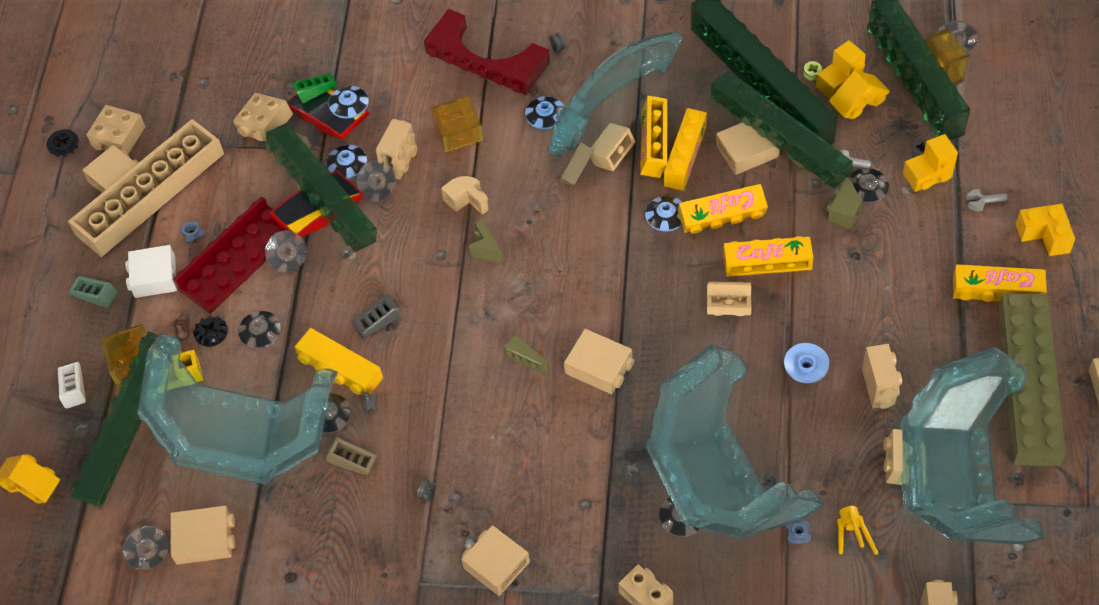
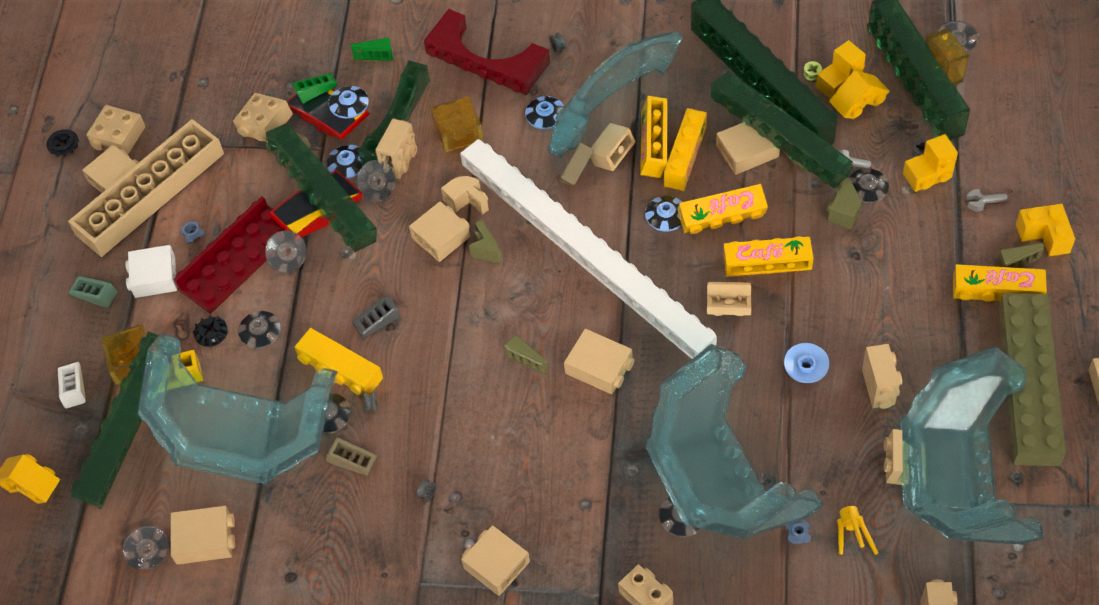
none -> green slope [350,37,393,61]
none -> clear green arch [358,60,430,169]
none -> tan brick [409,201,470,262]
none -> white brick [460,139,717,364]
none -> olive slope [997,243,1045,268]

